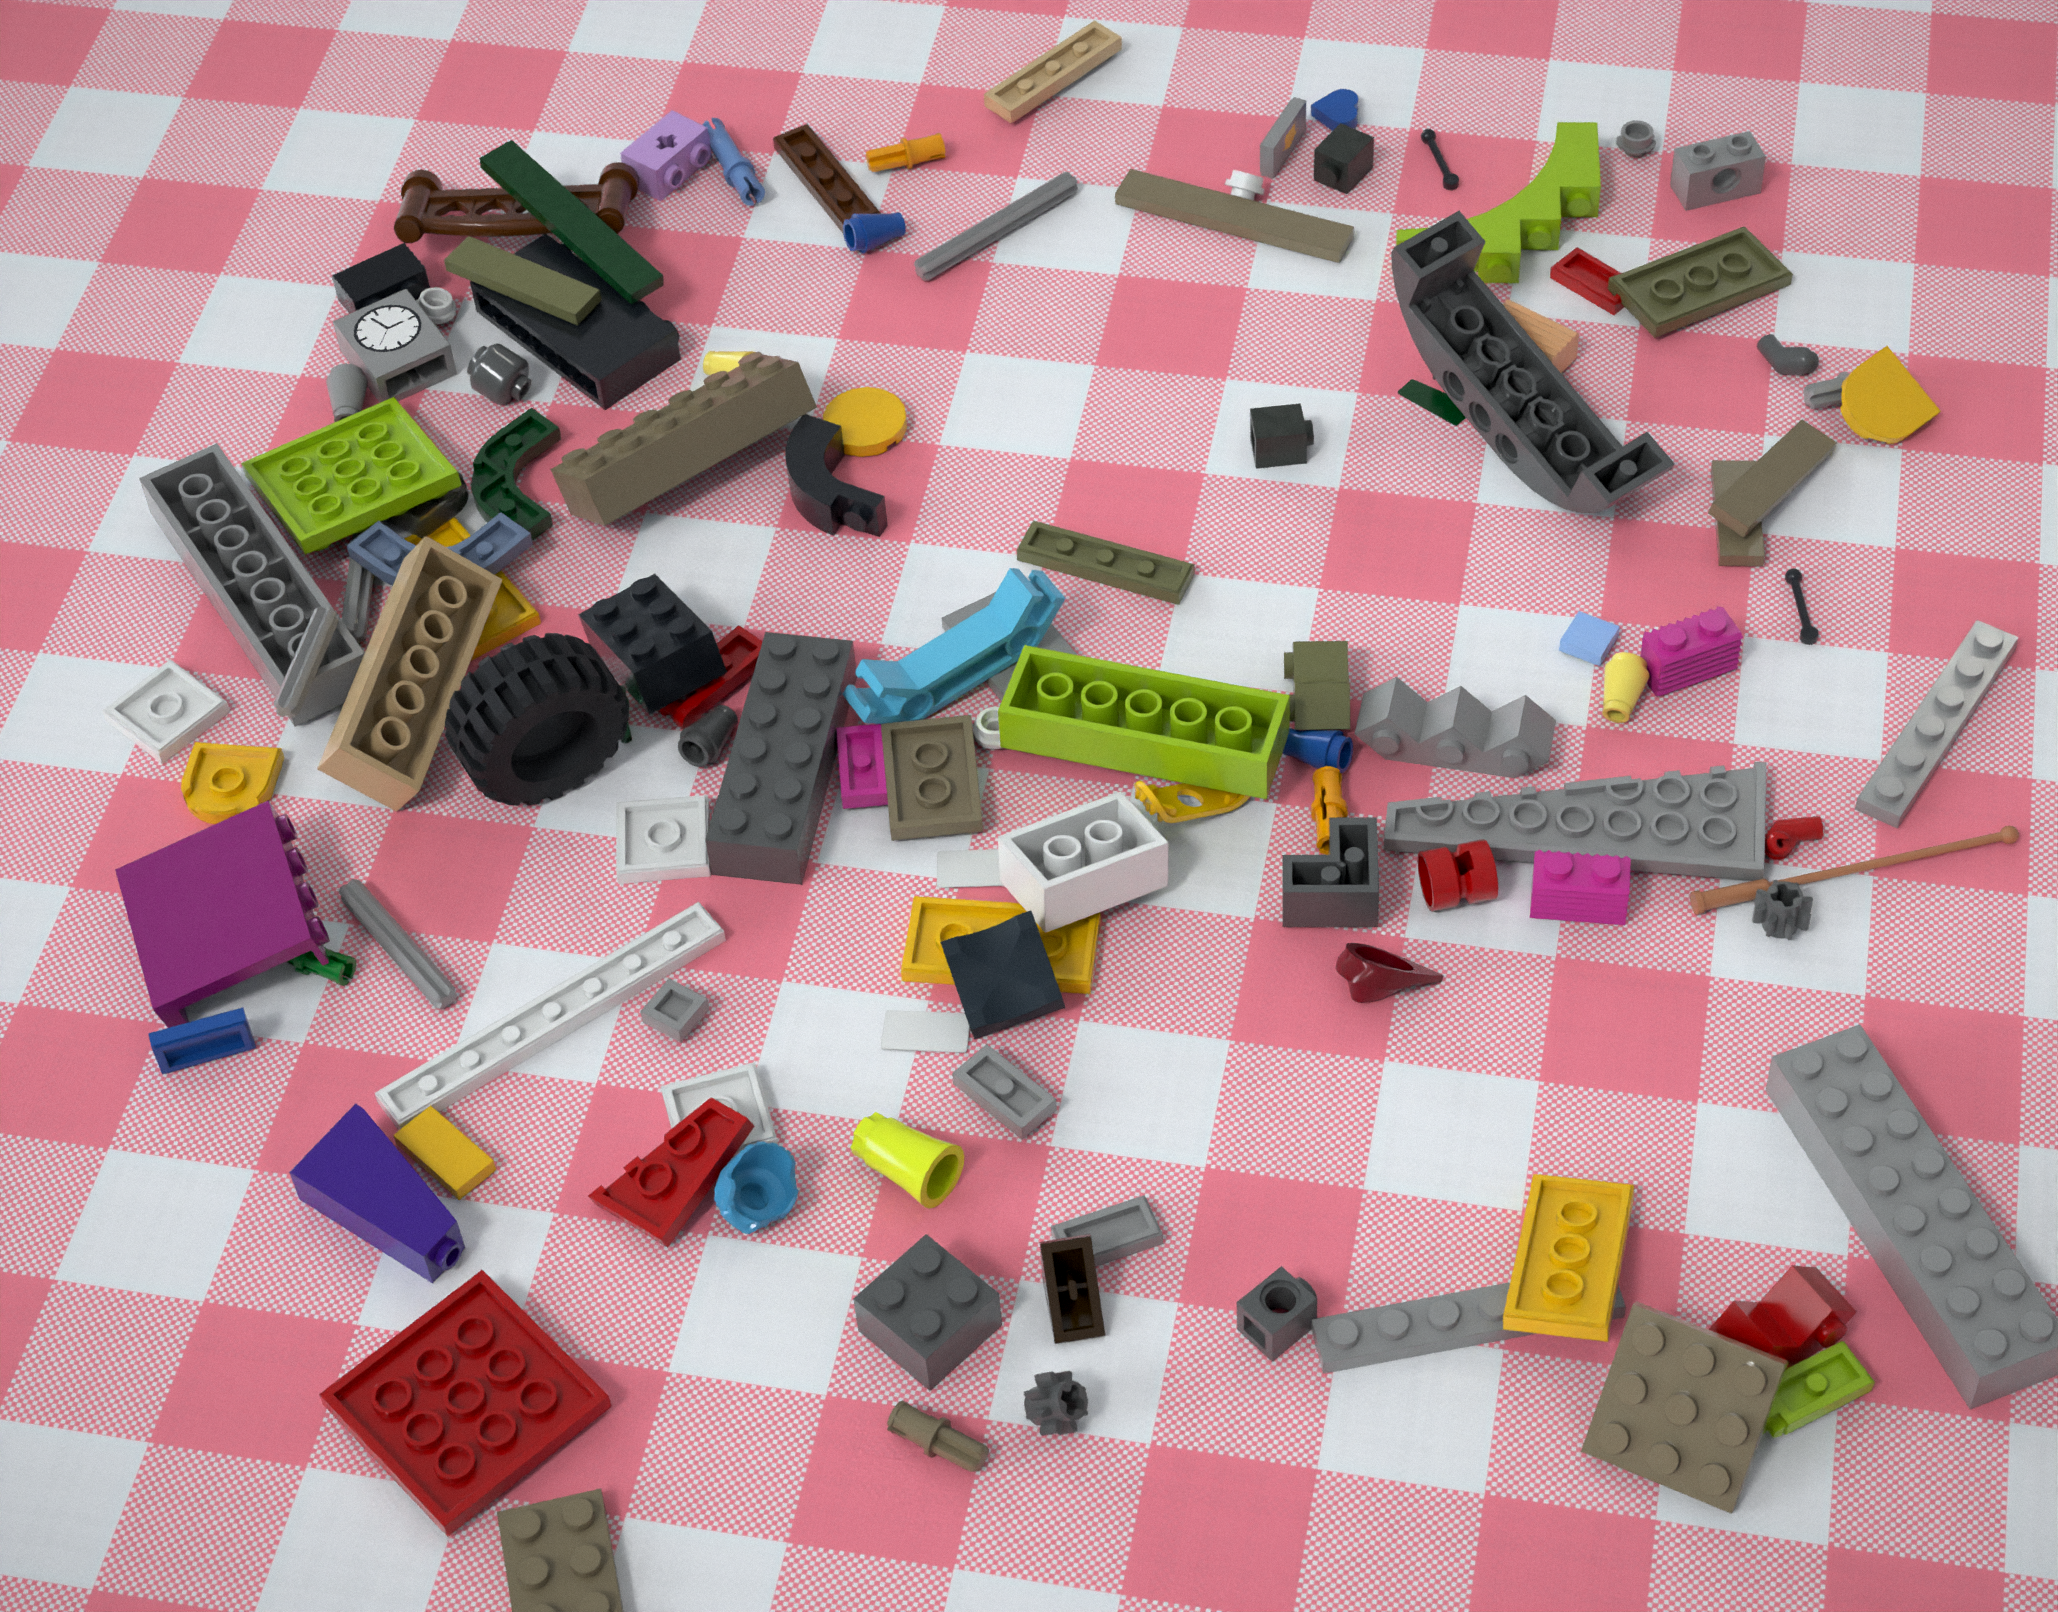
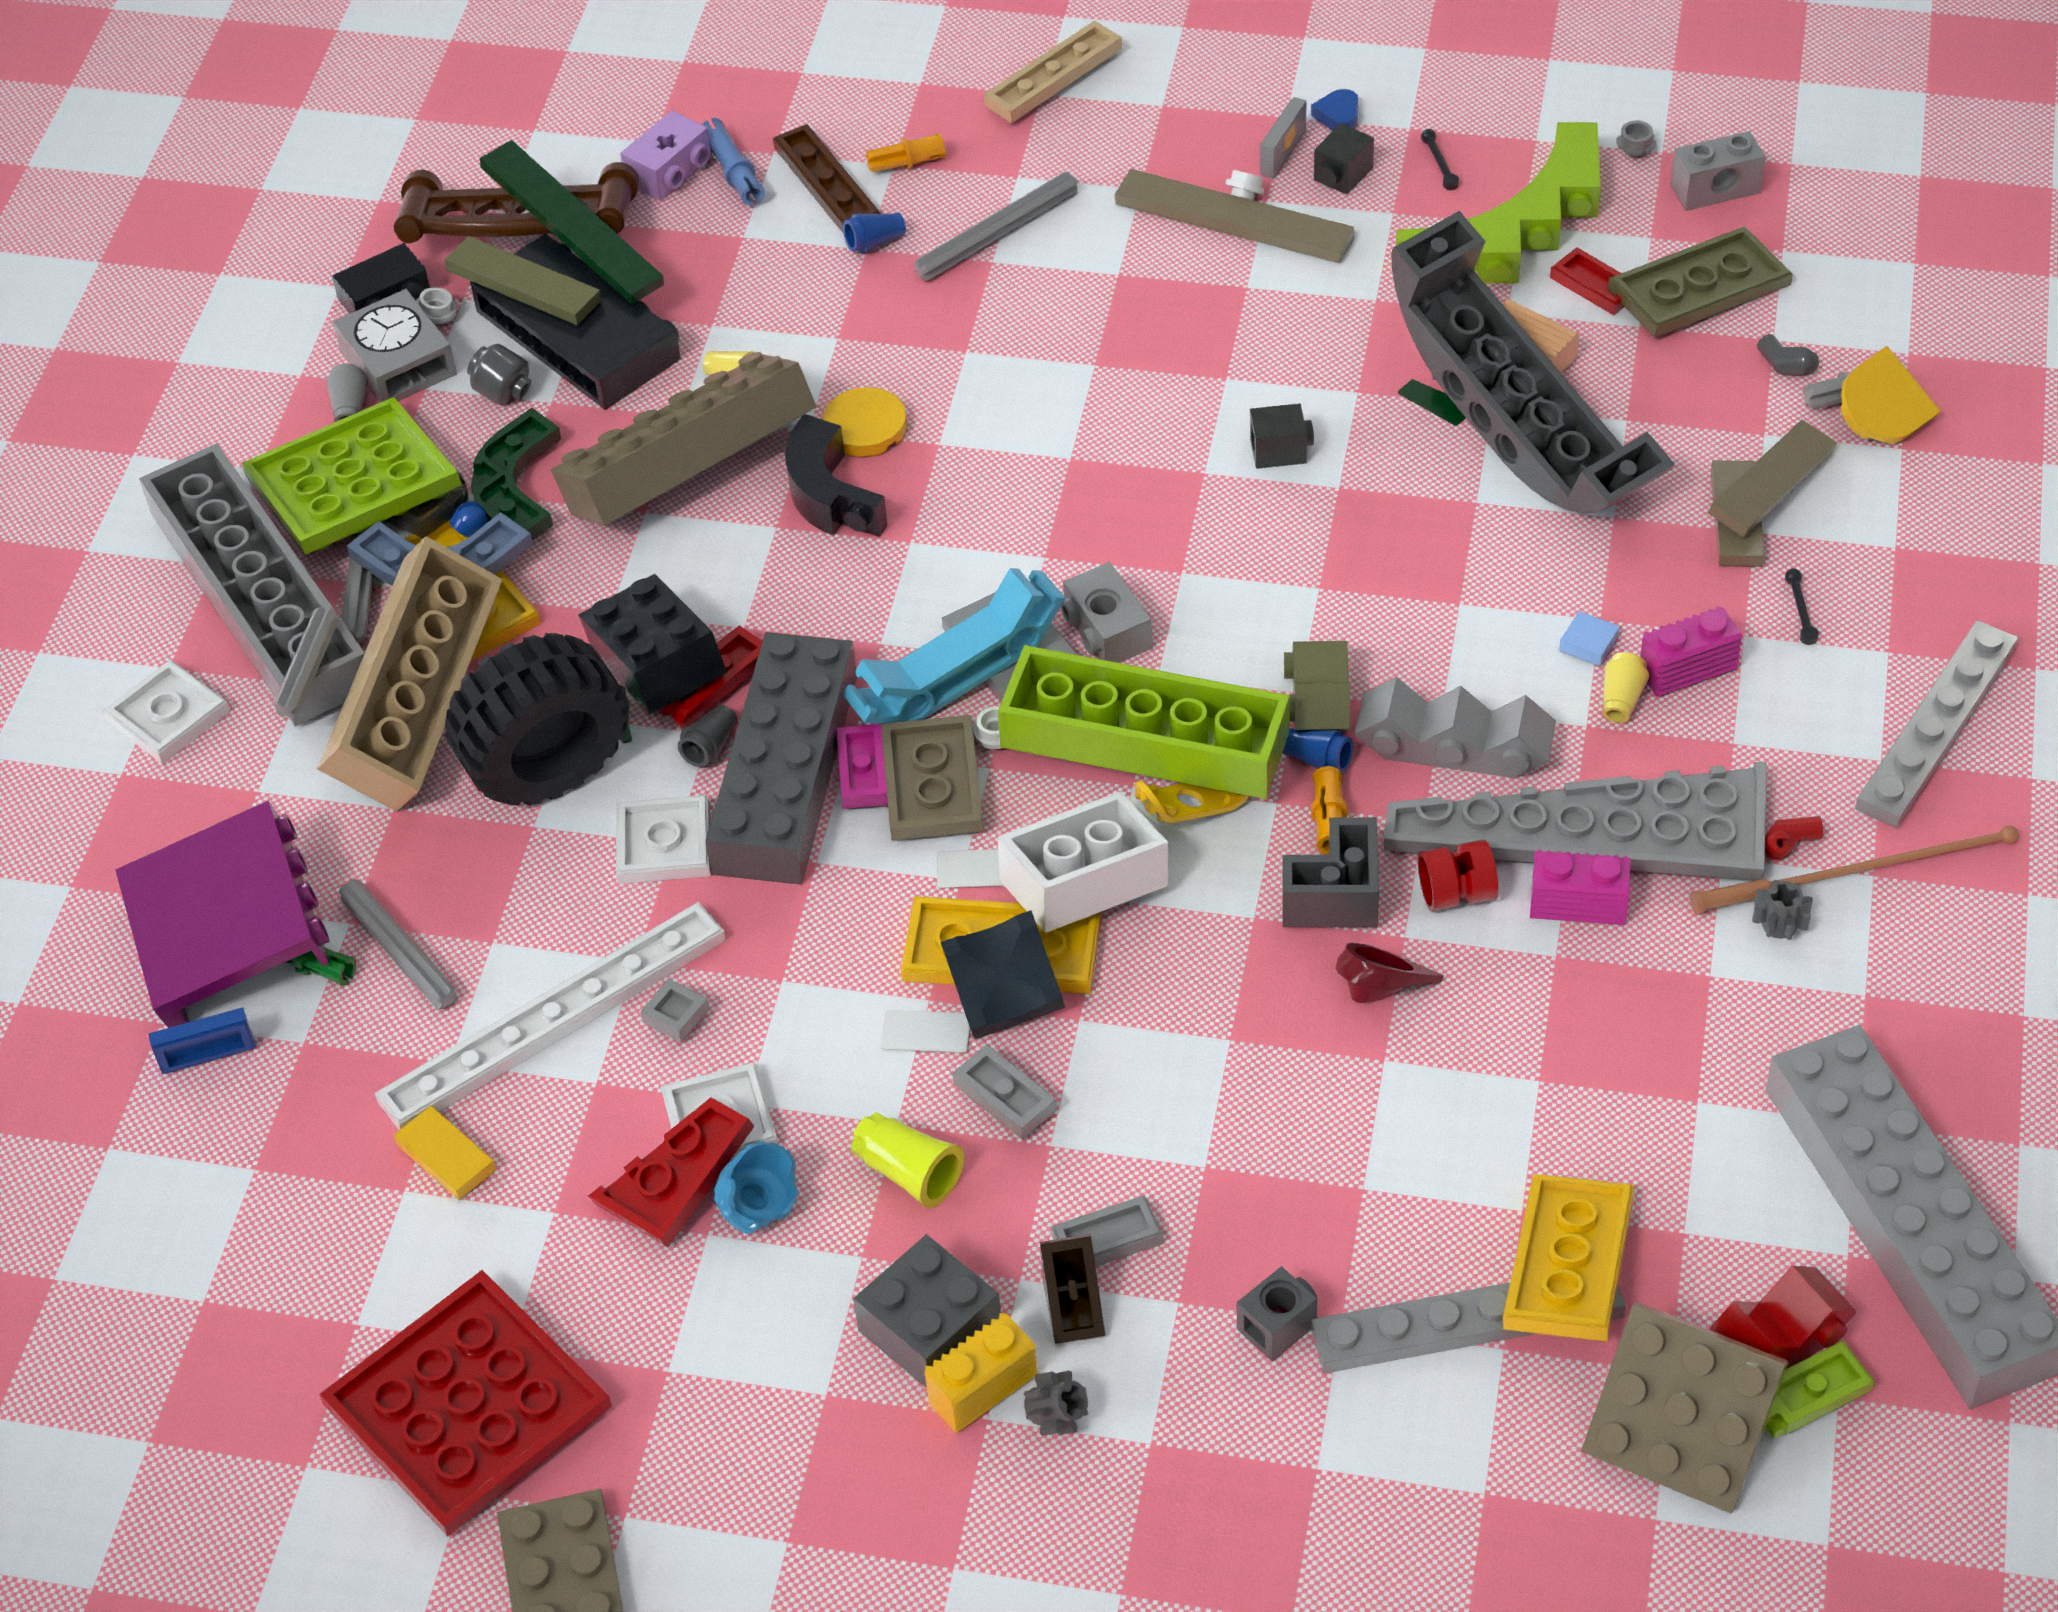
yellow tile [181,742,285,824] -> none
dark purple slope [289,1103,465,1283] -> none
dark tan axle [887,1400,989,1472] -> none
olive tile [1016,520,1195,605] -> none
none -> blue hinge [449,501,487,537]
none -> yellow brick [925,1313,1038,1433]
none -> light grey brick [1060,562,1153,663]

